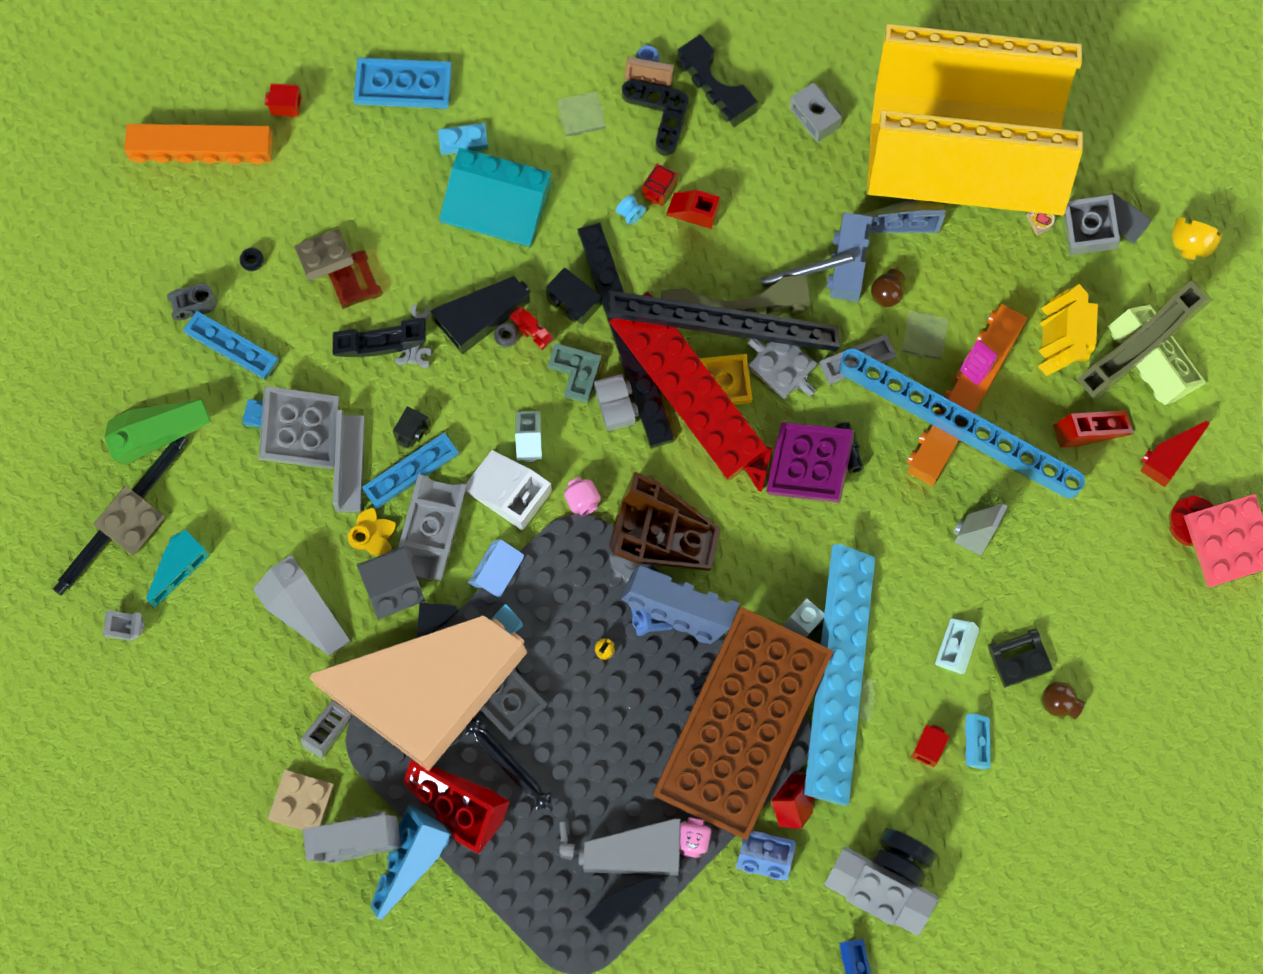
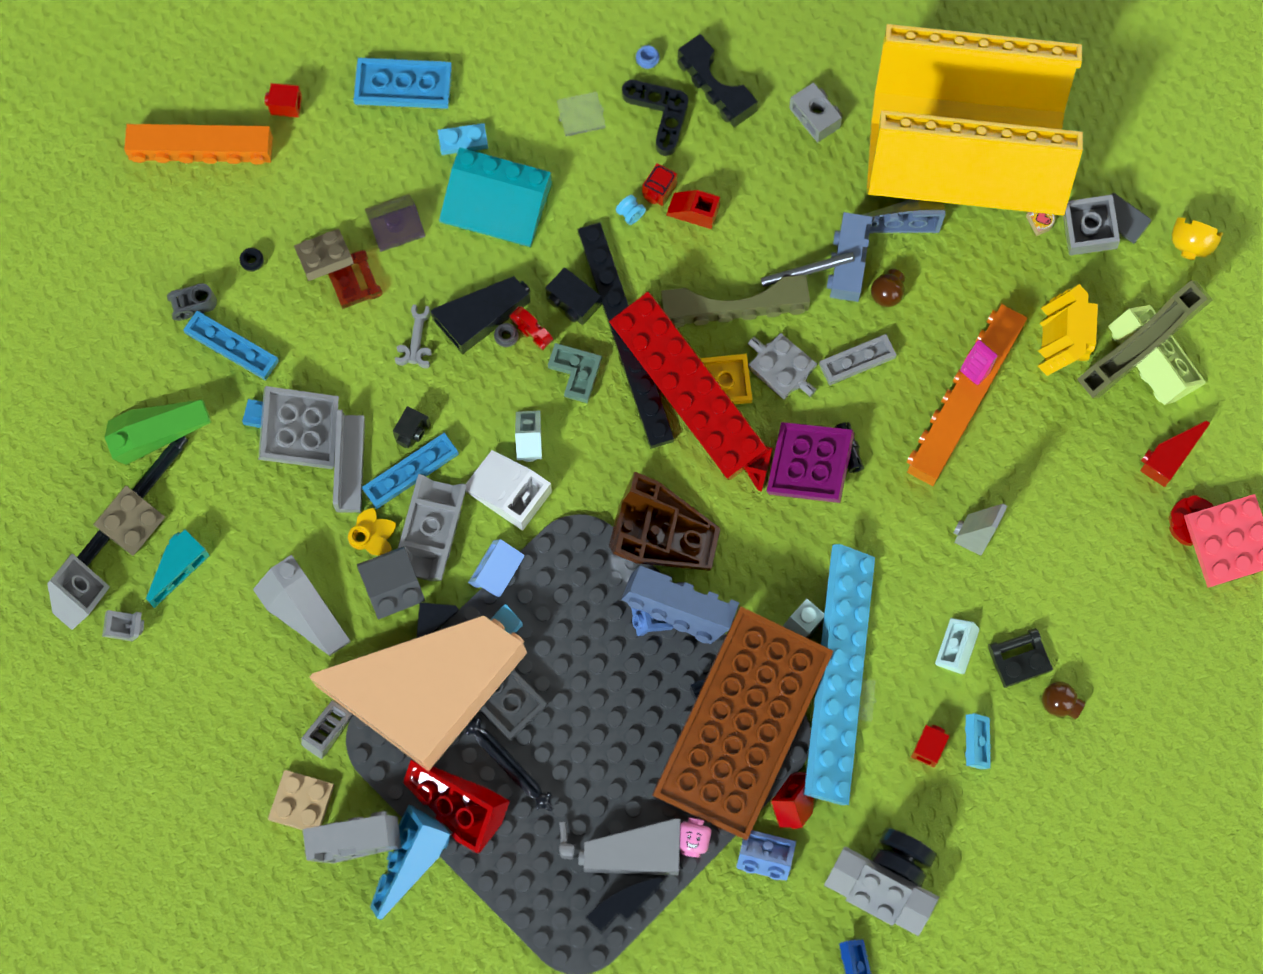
black slope [333,317,426,357] -> none
bright pink head [564,477,601,516] -> none
light grey brick [594,374,639,432] -> none
yellow hinge [595,638,615,660] -> none
black plate [606,291,840,352] -> none
medium nougat plate [625,57,674,88] -> none
dark azure beam [839,348,1085,498] -> none
clear piece [901,311,949,360] -> none
red slope [1053,411,1134,448] -> none
none -> light grey slope [47,554,110,630]
none -> slope [364,194,425,252]

